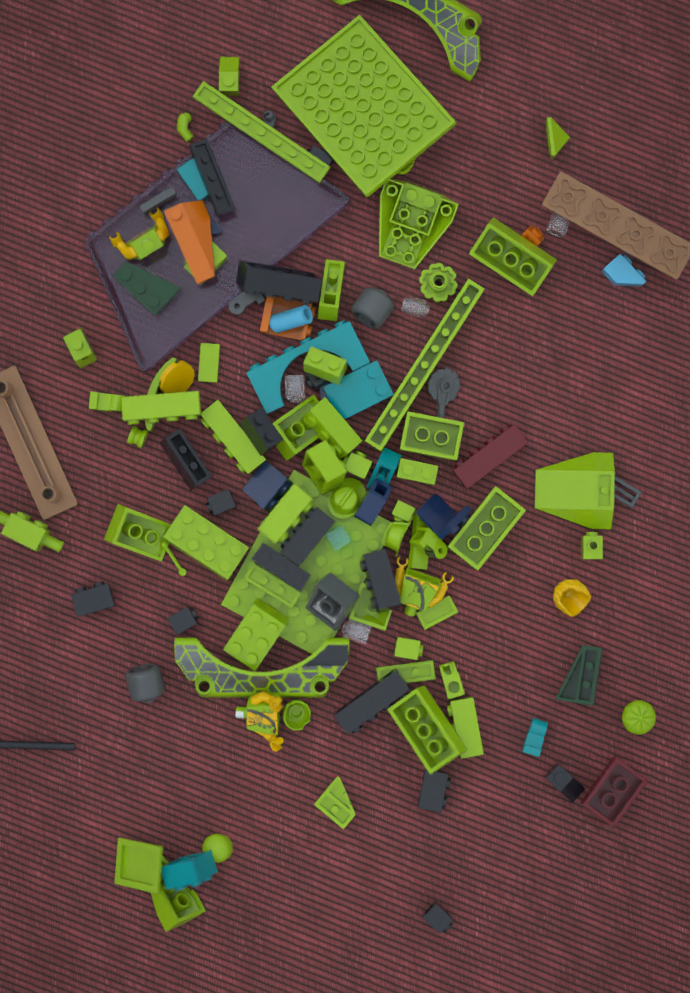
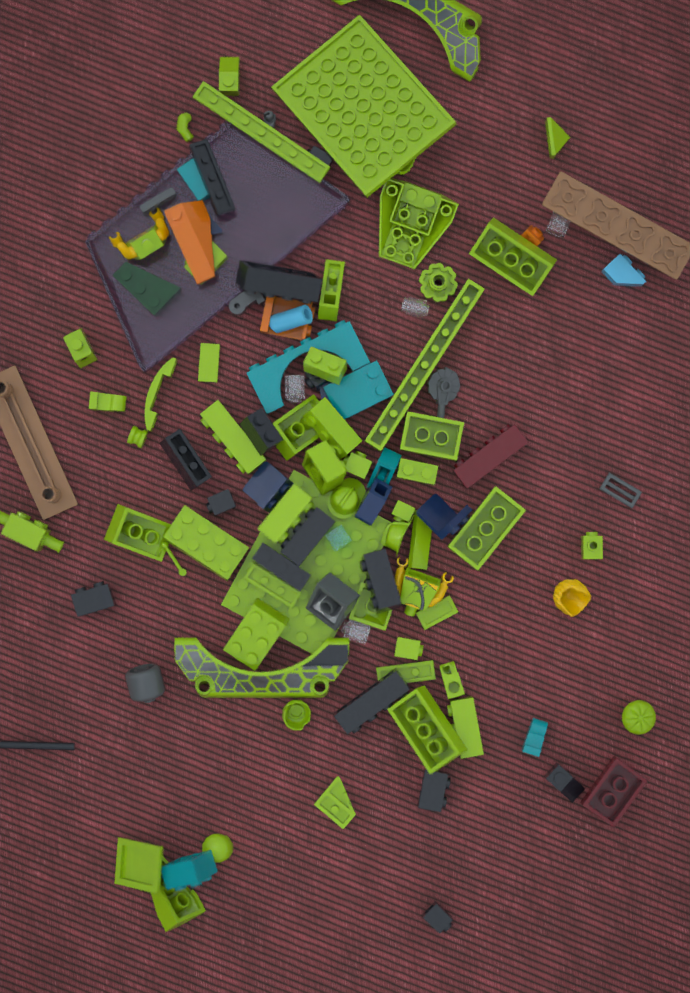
lime brick [121,391,201,425] -> none
yellow tile [159,361,195,394] -> none
black brick [167,606,199,635] -> none
torso [236,691,284,752] -> none
dark grey head [351,287,394,329] -> none
lime leg [409,527,448,559] -> none
lime wedge [535,452,615,529] -> none
dark green wedge [555,645,603,706] -> none

